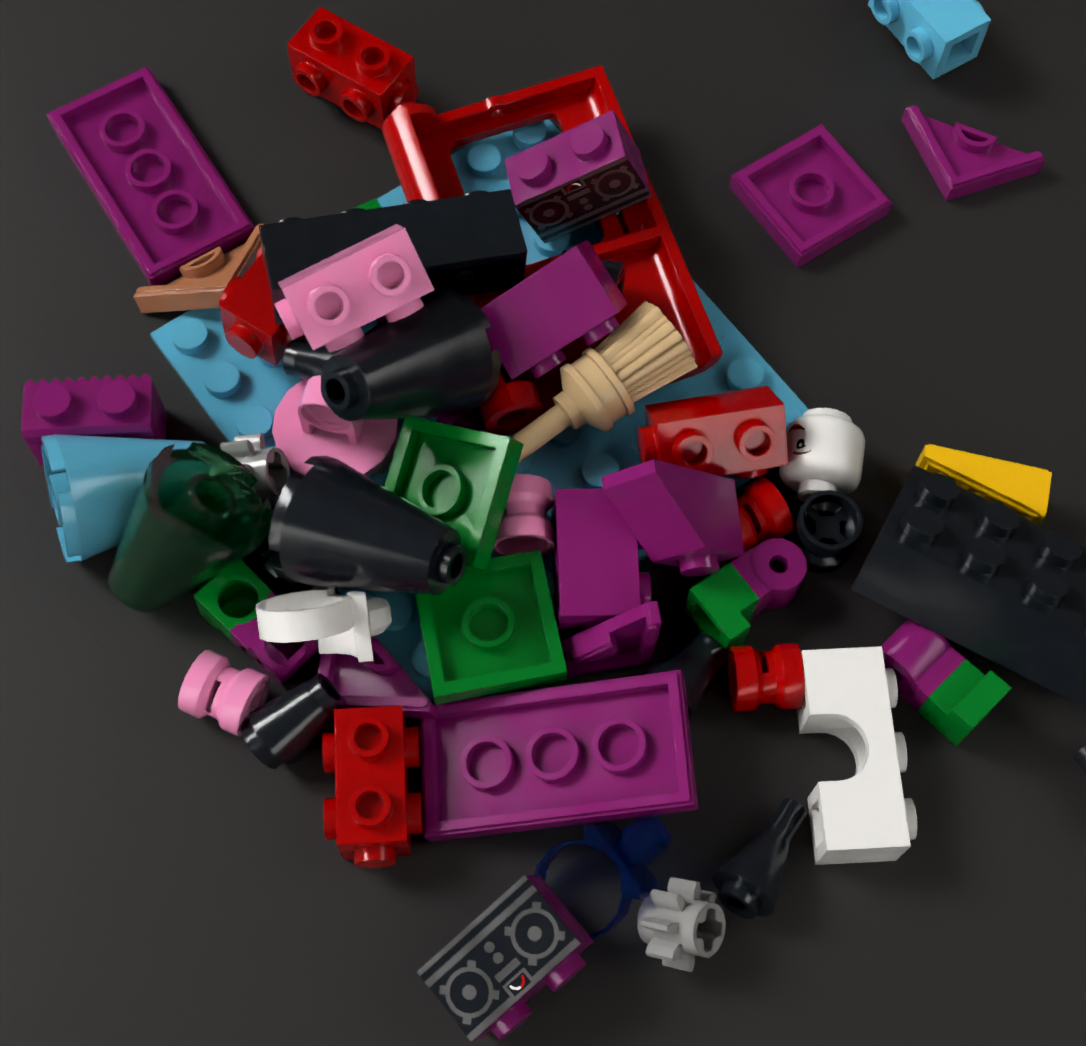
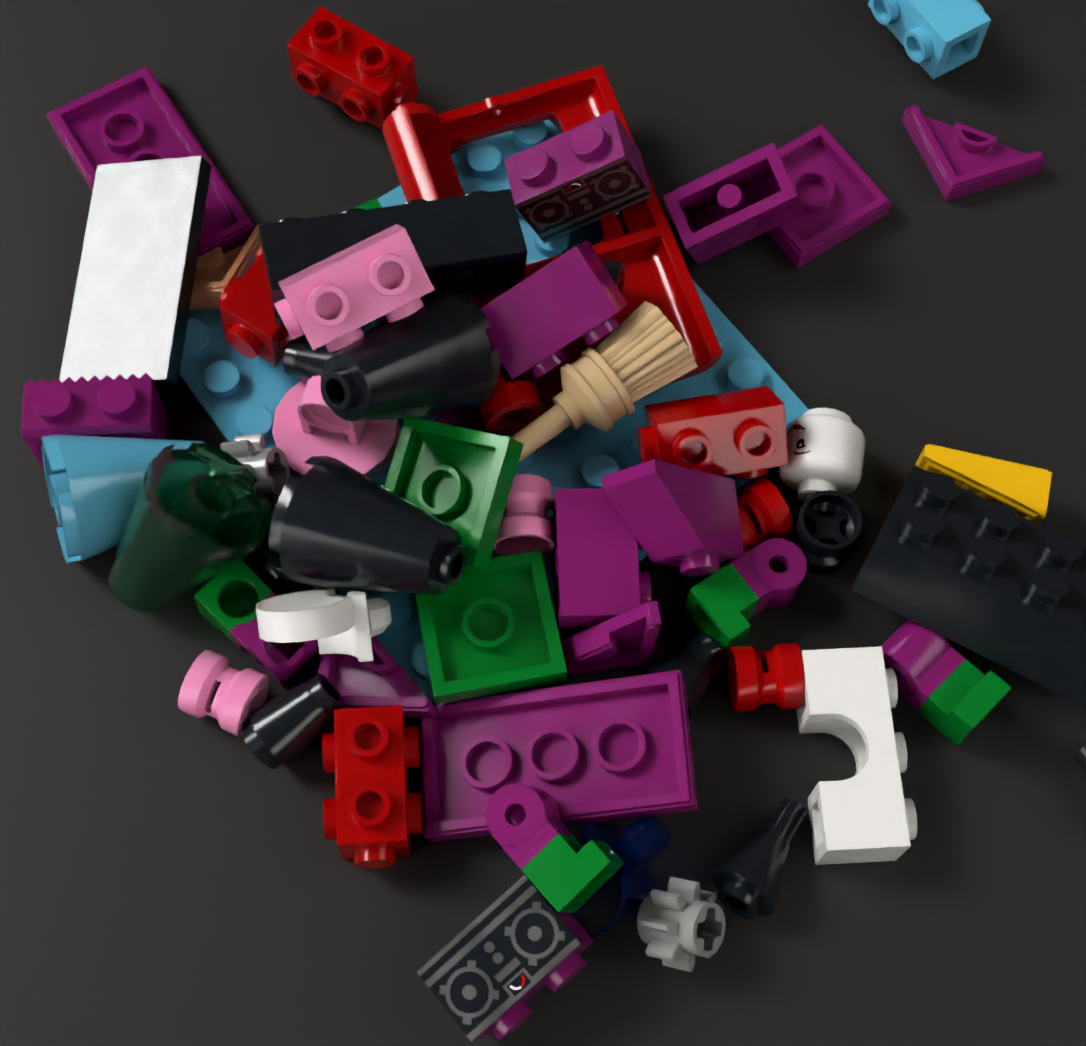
none -> tile [59,156,212,388]
none -> leg [485,783,625,913]
none -> magenta brick [663,142,805,264]

